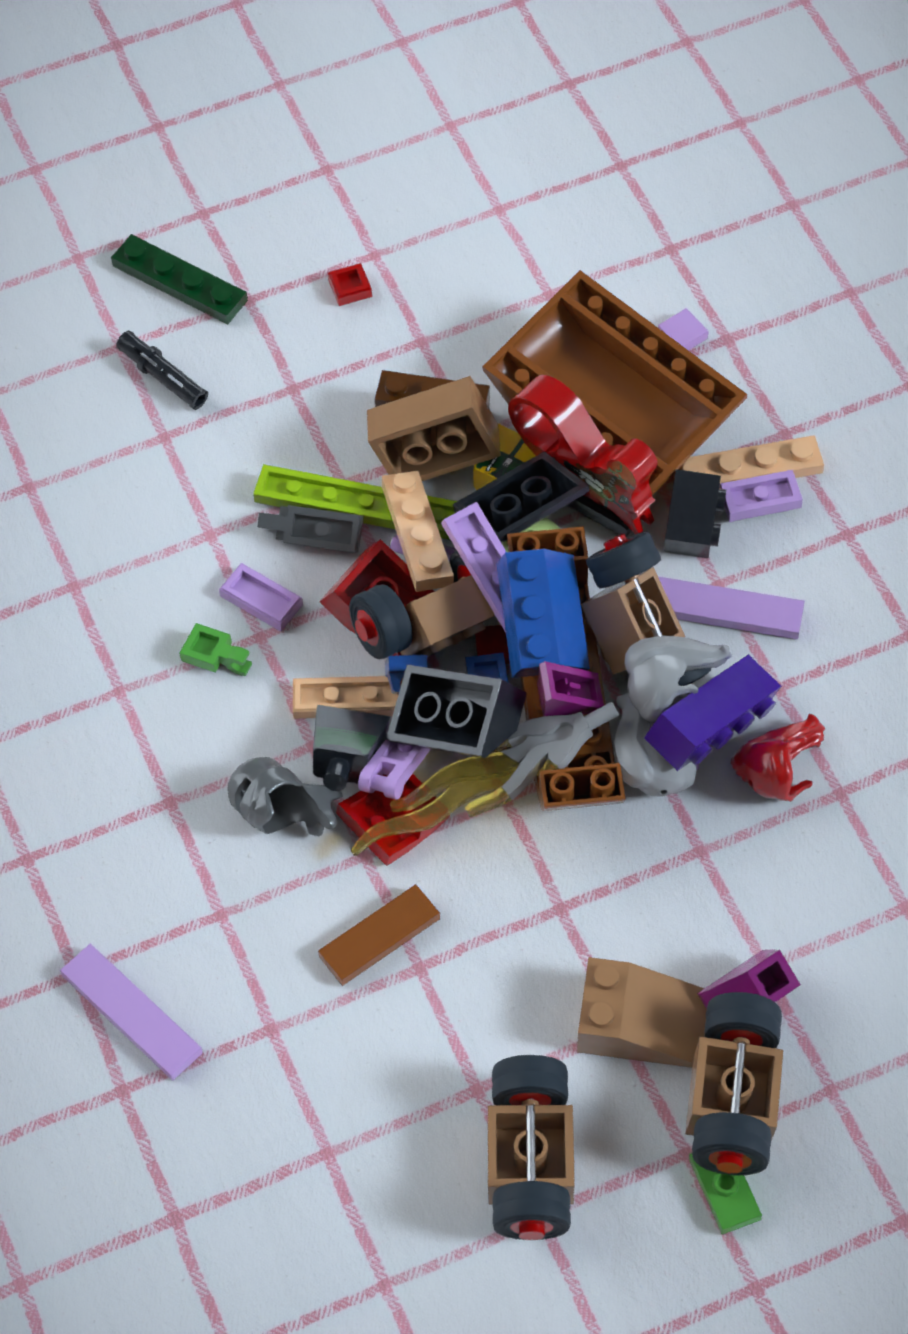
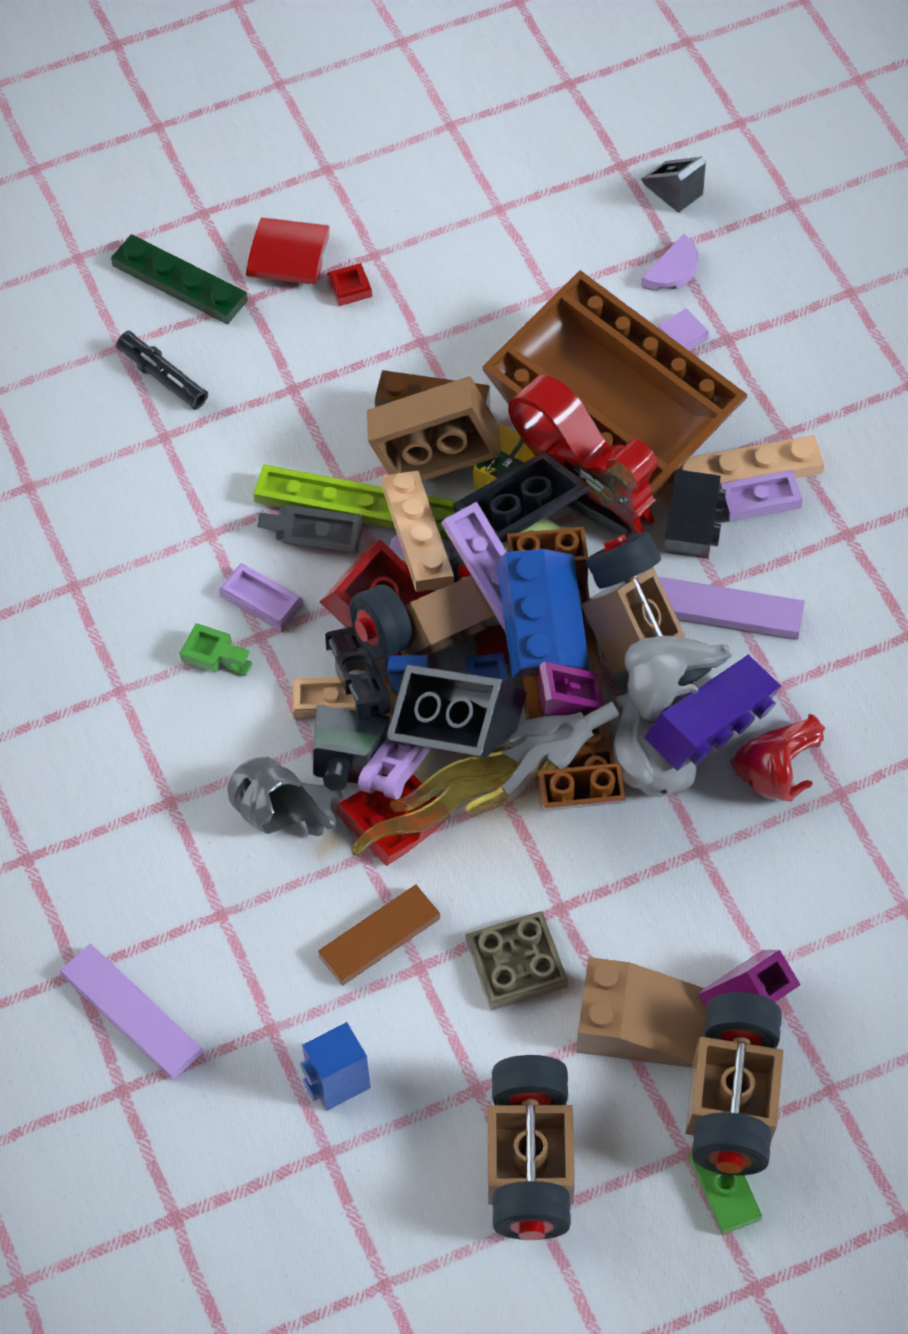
none -> red slope [246,217,330,285]
none -> blue brick [300,1022,371,1111]
none -> black piece [325,626,390,719]
none -> dark tan tile [465,911,569,1011]
none -> black slope [641,156,706,213]
none -> lavender tile [641,234,698,290]

